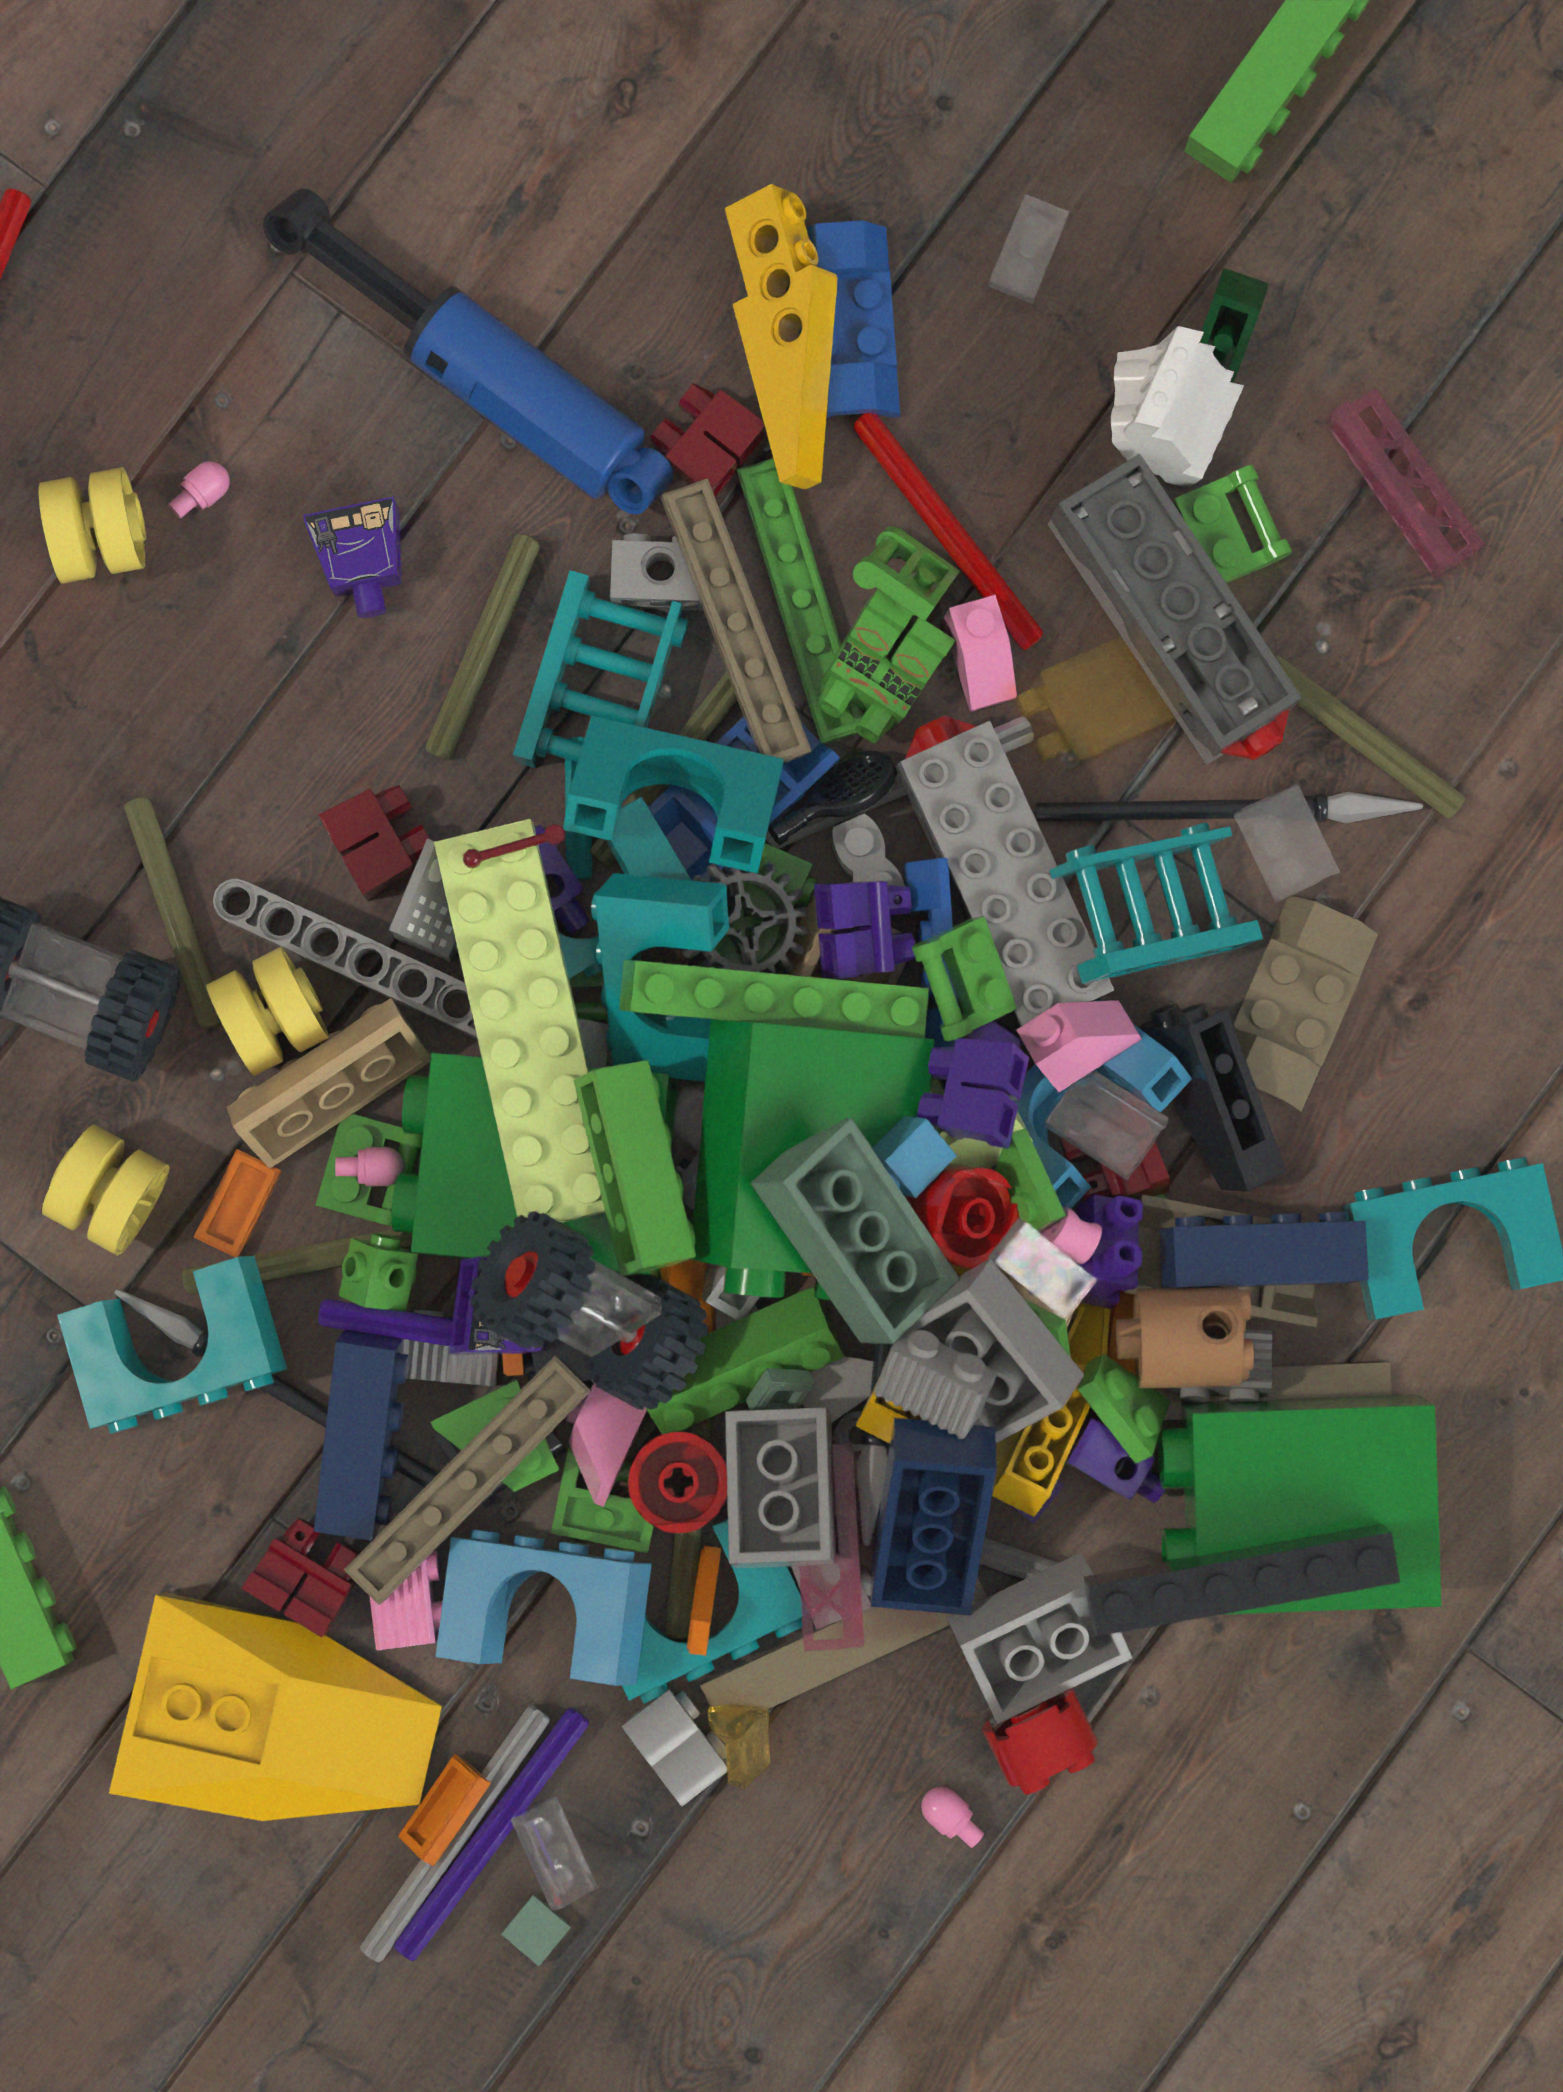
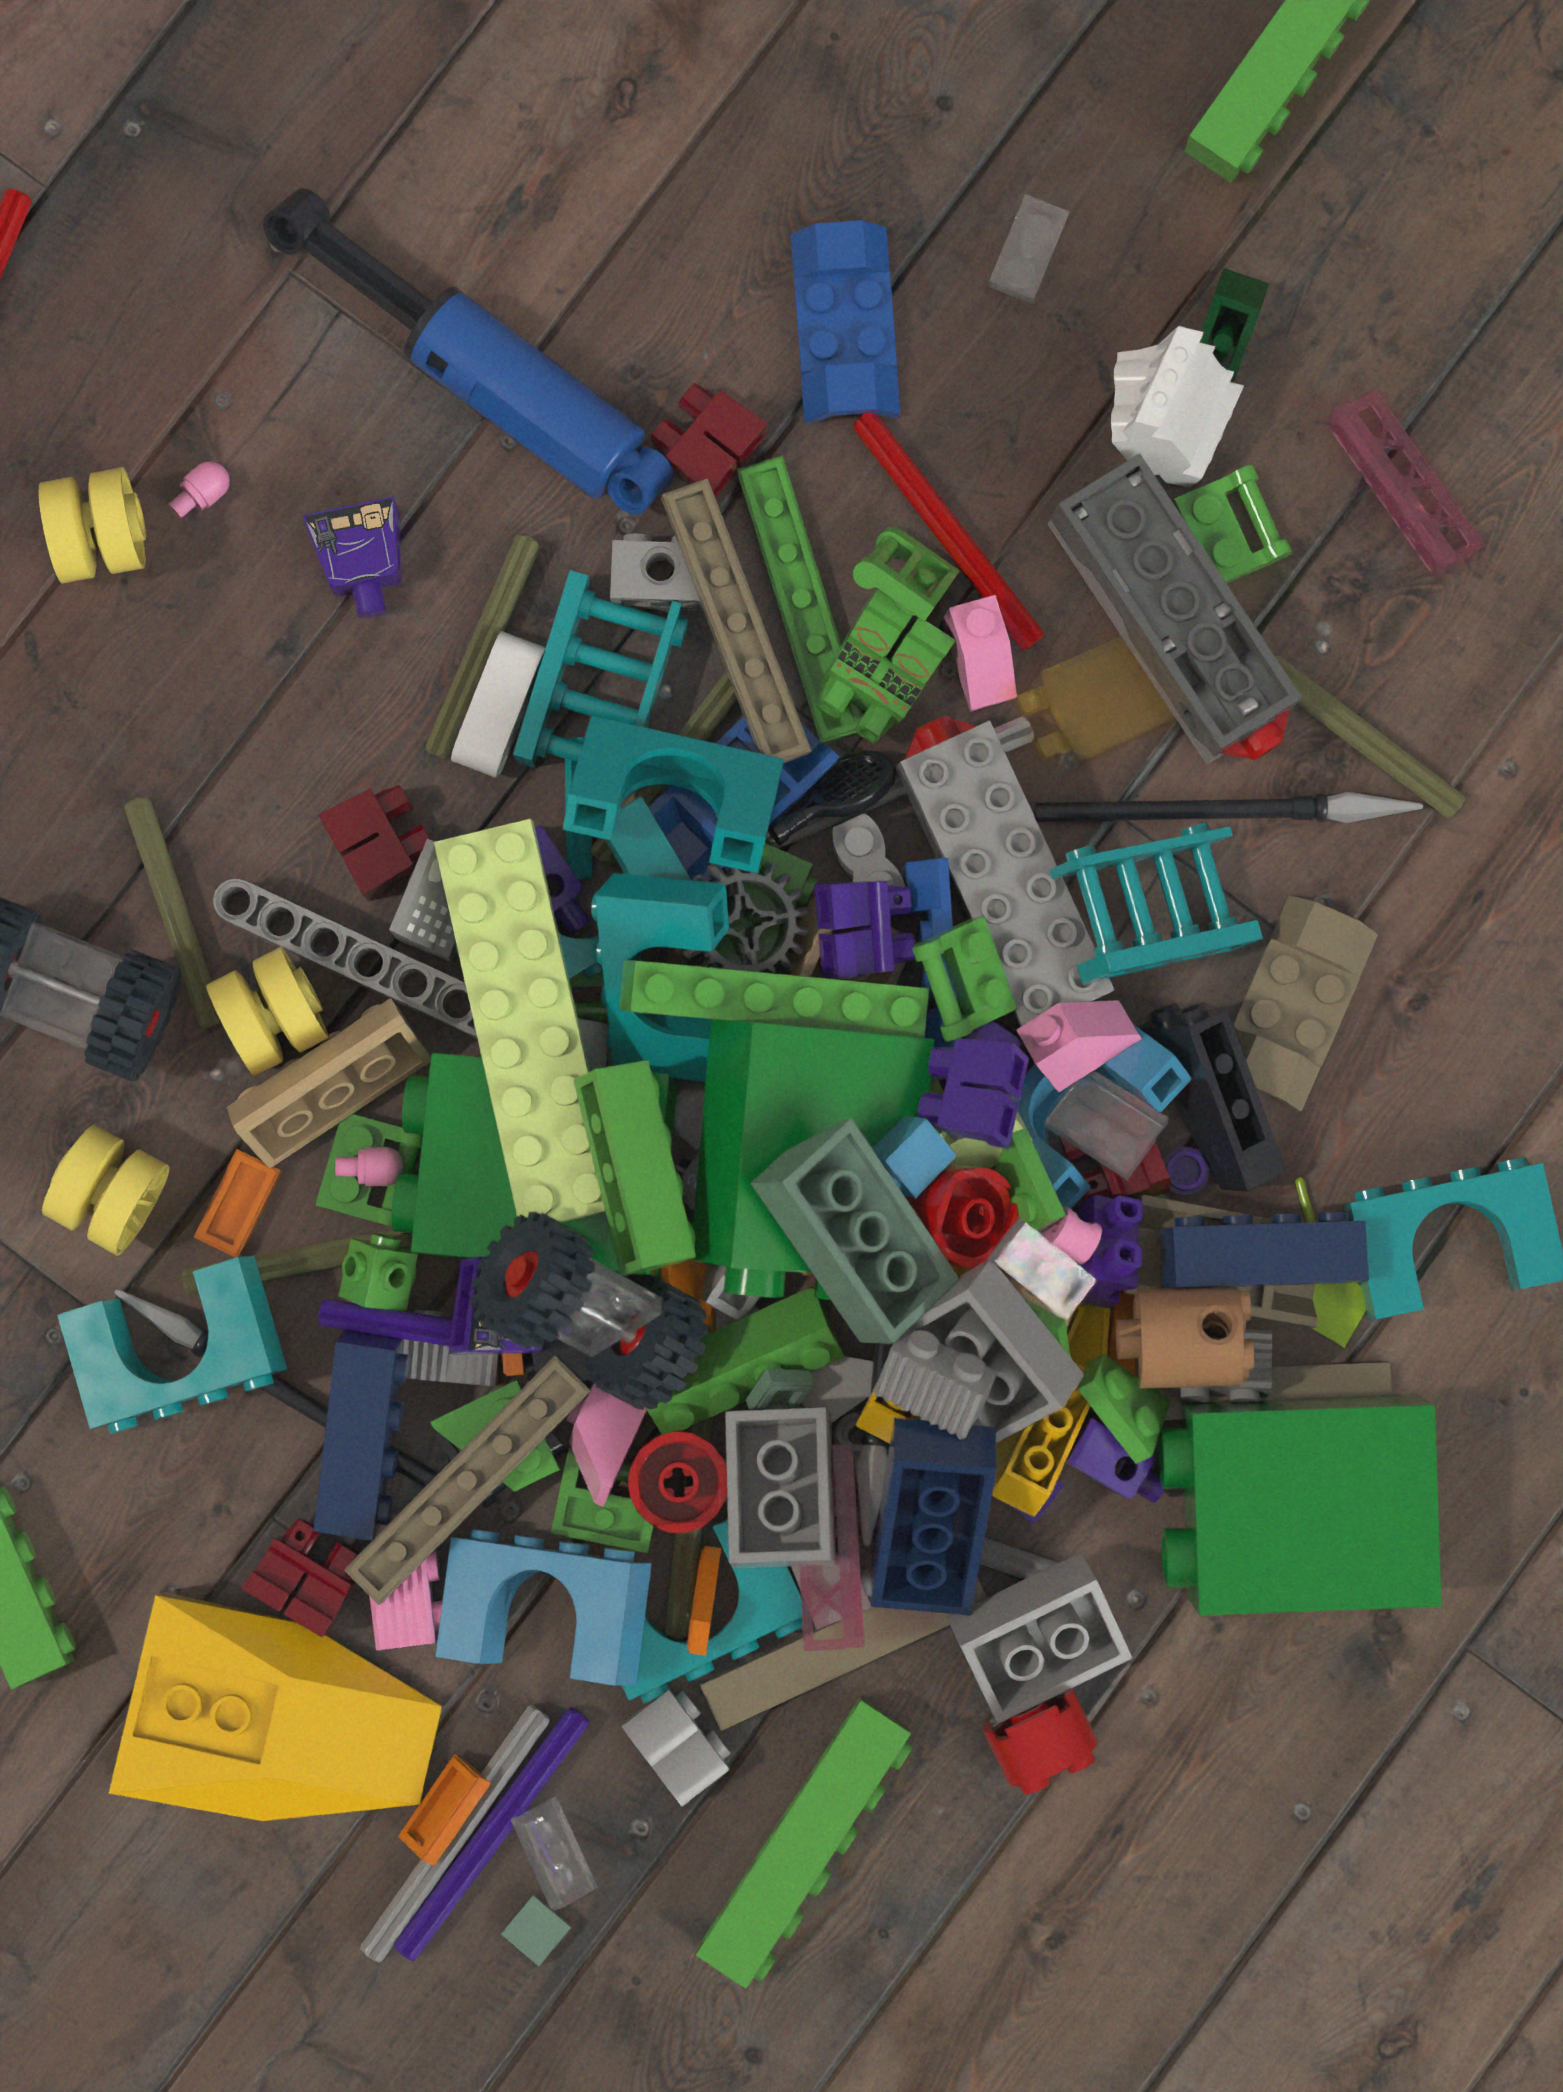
dark red hinge [463,824,565,868] -> none
clear yellow tile [707,1705,770,1789] -> none
yellow brick [725,184,838,490] -> none
bright pink cylinder [921,1787,984,1848] -> none
black brick [1083,1524,1400,1636] -> none
clear plate [1233,783,1340,903] -> none
none -> white beam [451,631,546,778]
none -> bright green brick [696,1697,913,1989]
none -> dark purple plate [1163,1147,1209,1196]
none -> lime piece [1295,1177,1366,1348]

